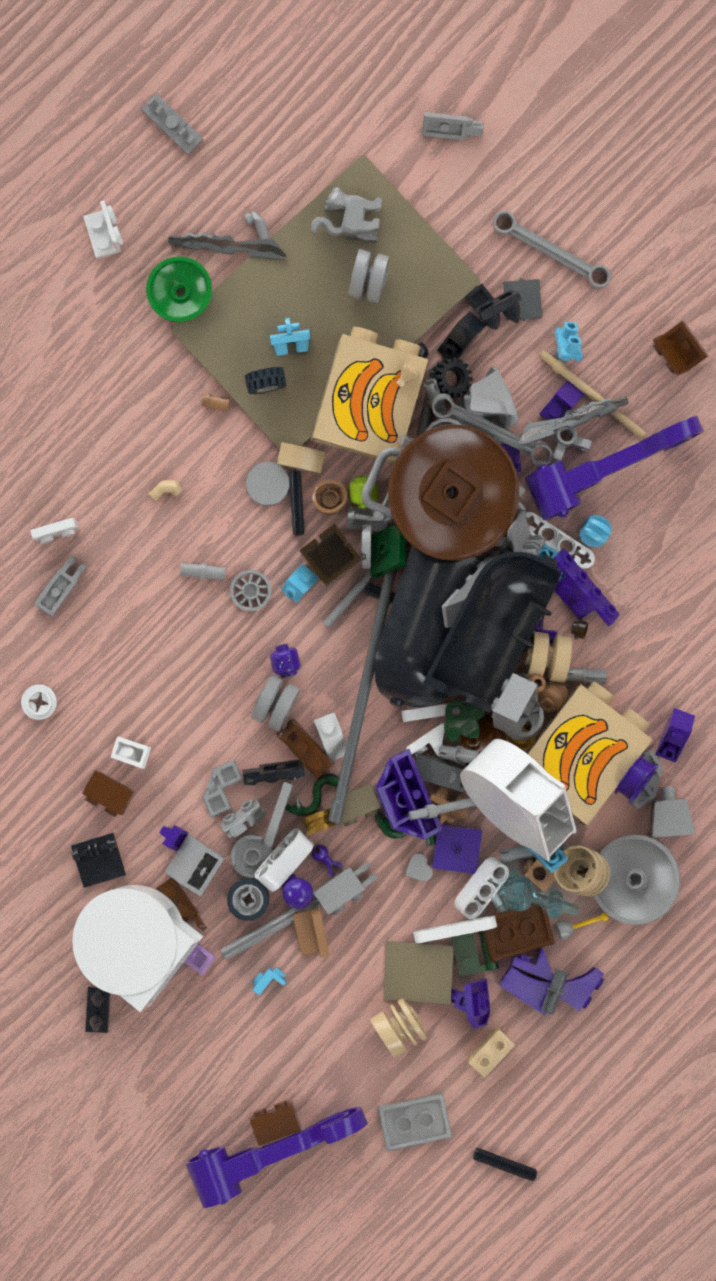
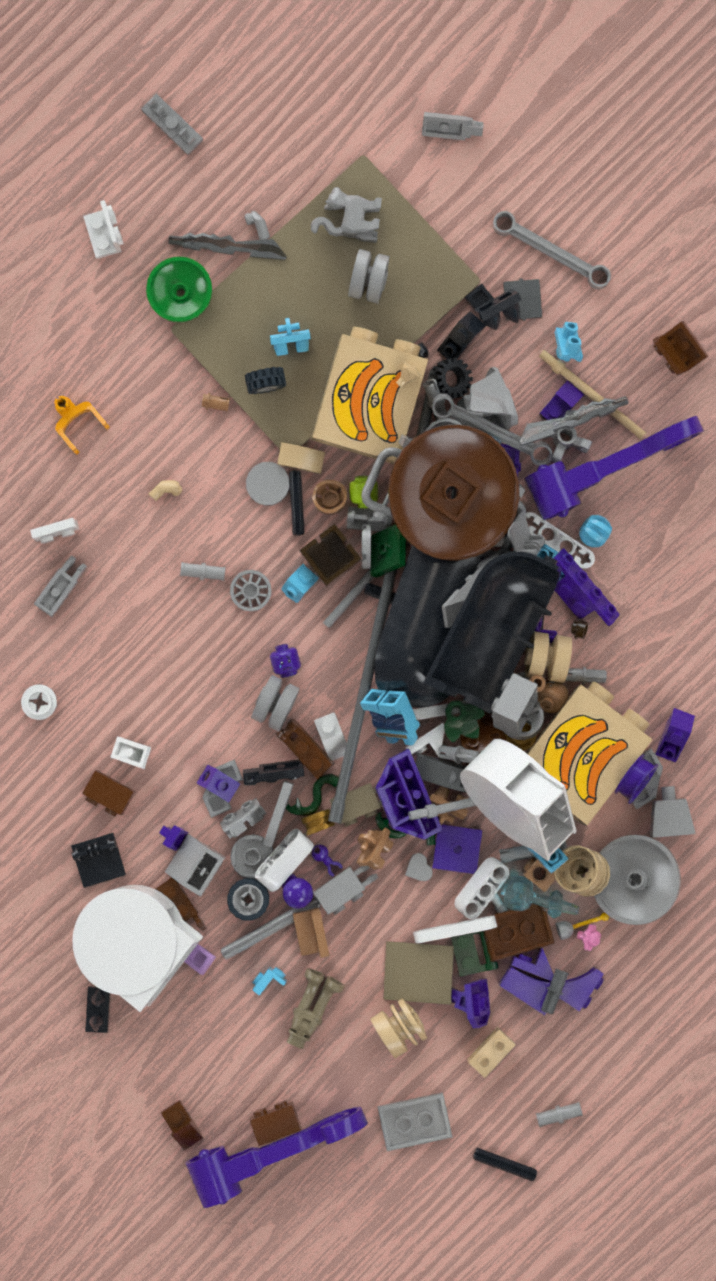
none -> light orange piece [54,396,110,455]
none -> reddish brown slope [161,1100,204,1150]
none -> dark purple bracket [197,765,240,802]
none -> dark tan piece [287,968,345,1049]
none -> medium nougat hips [356,828,394,870]
none -> medium azure hips [360,689,420,746]
none -> light grey pin [536,1102,583,1127]
none -> bright pink plant [577,924,601,951]

